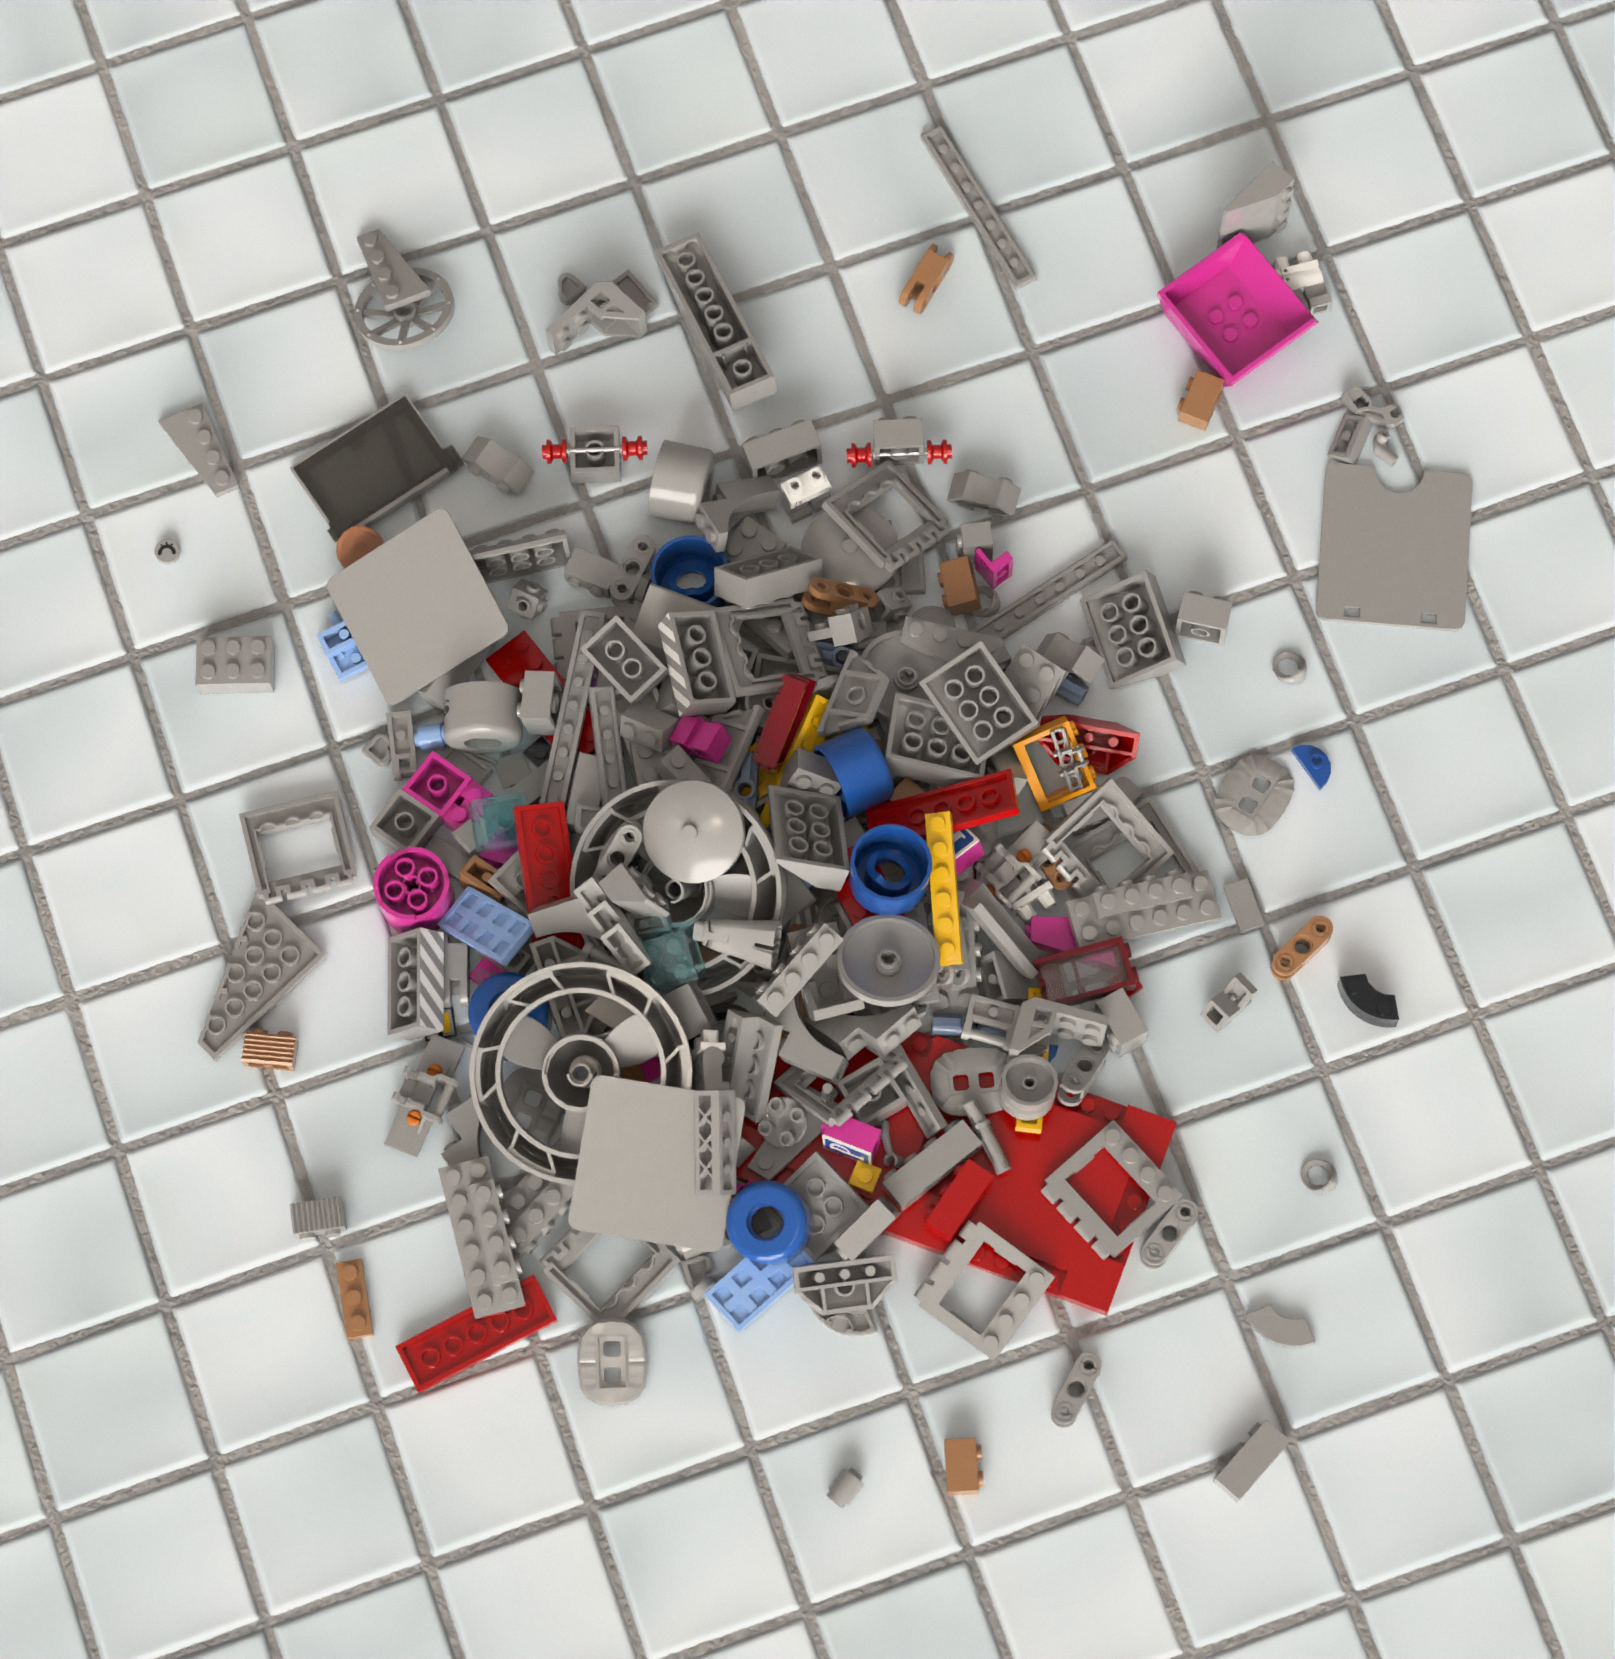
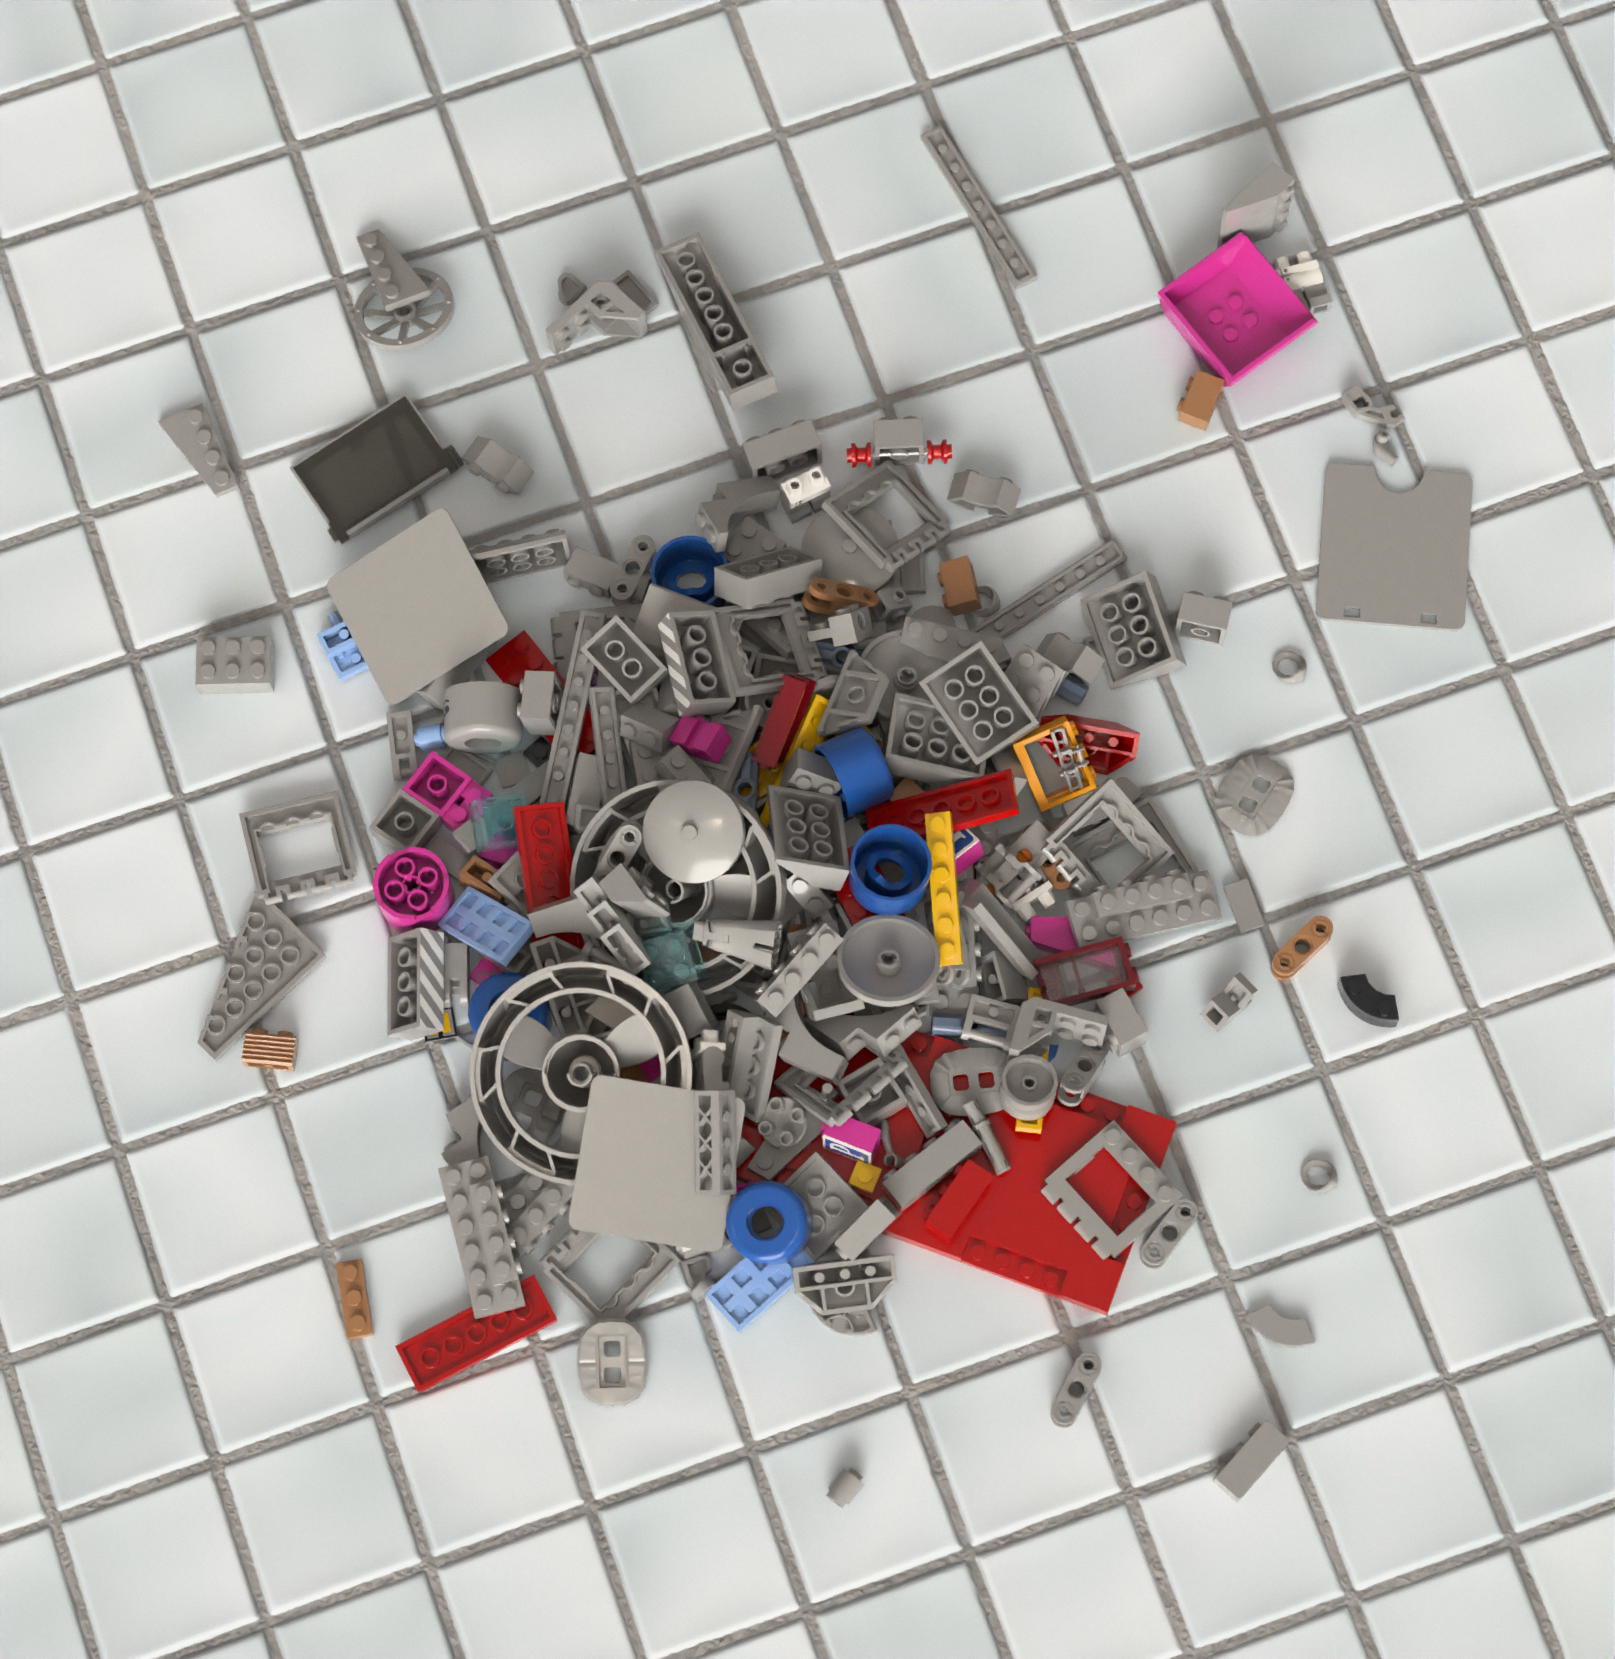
light grey tile [155,539,180,565] -> none
light grey brick [290,1196,347,1241] -> none
nougat tile [336,525,384,568] -> none
light grey tile [361,733,391,767] -> none
light grey piece [384,1034,466,1158] -> none
light grey brick [506,579,548,620] -> none
light grey brick [542,425,648,484] -> none
light grey piece [648,440,715,525] -> none
medium nougat piece [898,243,955,314] -> none
light grey hinge [914,1219,1055,1361] -> none
medium nougat brick [944,1438,984,1496] -> none
light grey brick [956,521,993,564] -> none
dark pink panel [975,548,1013,589] -> none
blue plate [1291,745,1331,790] -> none
light grey slope [1327,414,1372,464] -> none
none -> light grey plate [787,872,839,925]

